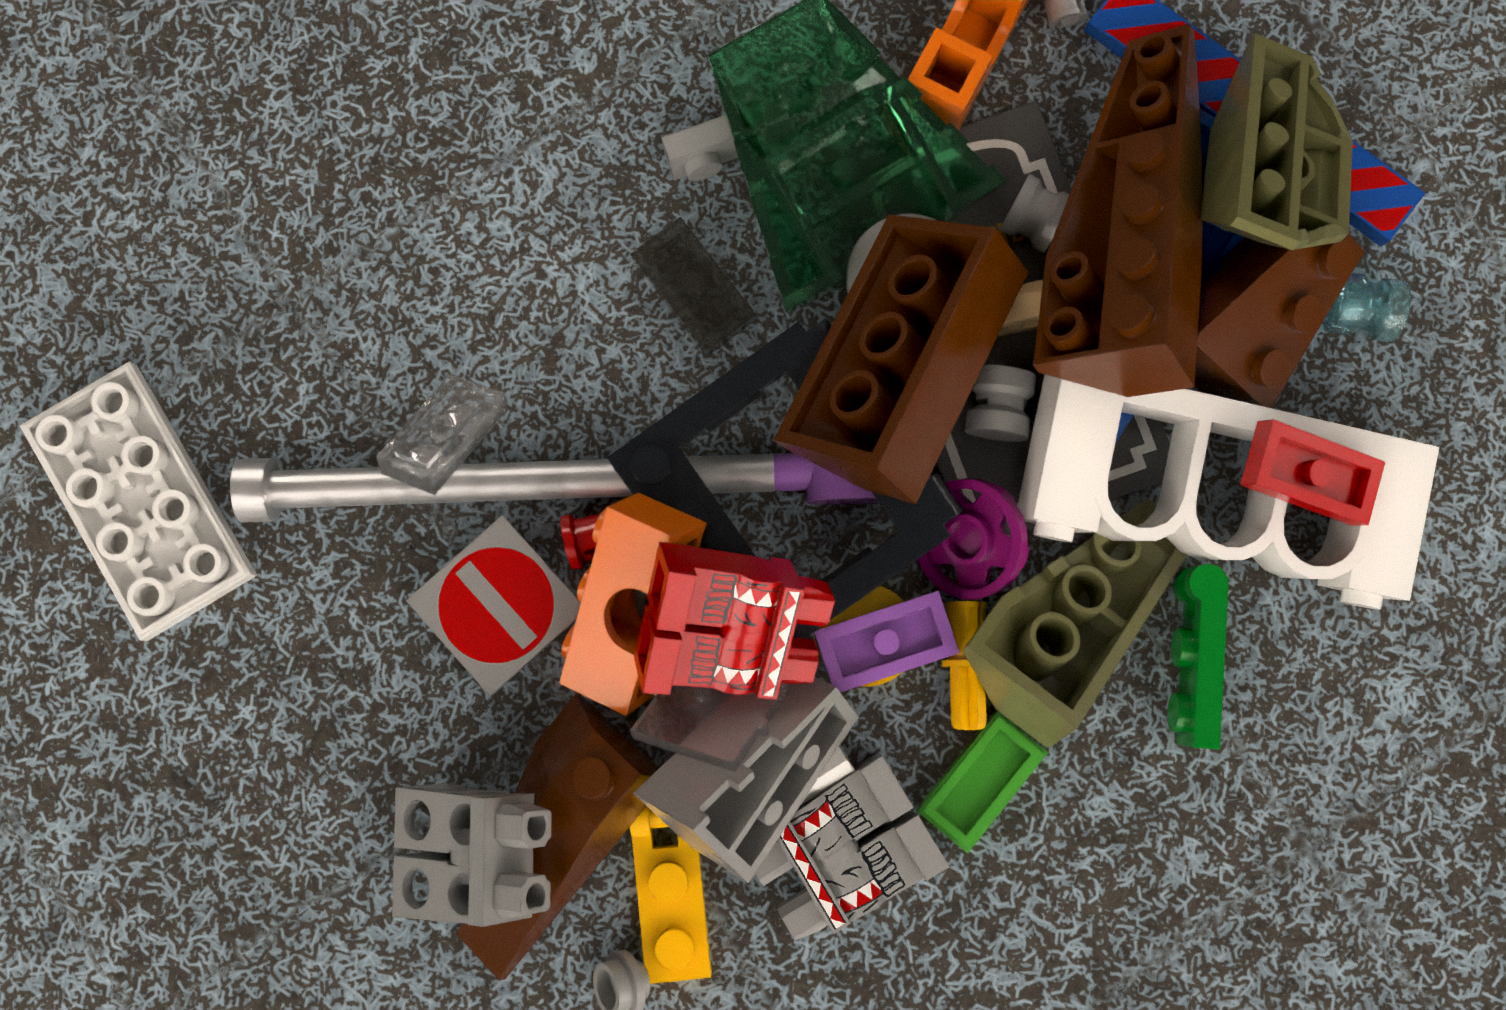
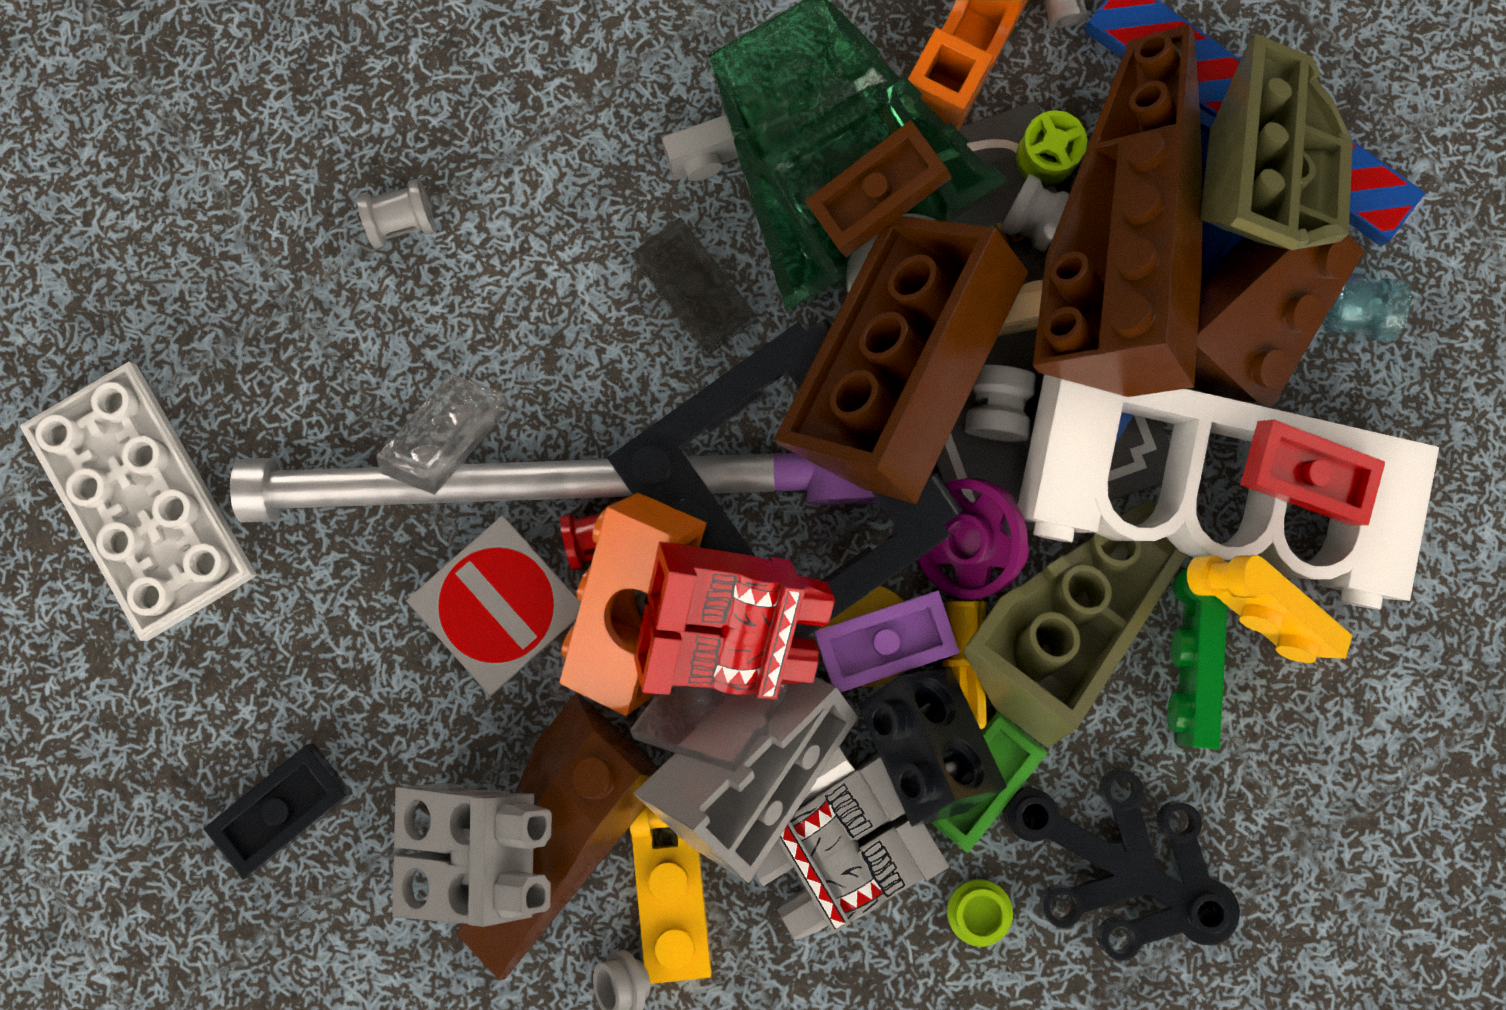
none -> black plate [203,743,353,880]
none -> light grey bush [357,178,436,249]
none -> reddish brown plate [805,120,952,257]
none -> black brick [858,668,1007,827]
none -> lime plate [947,879,1013,947]
none -> black plant [1004,769,1240,961]
none -> lime wheel [1015,110,1088,187]
none -> yellow plate [1187,555,1353,663]

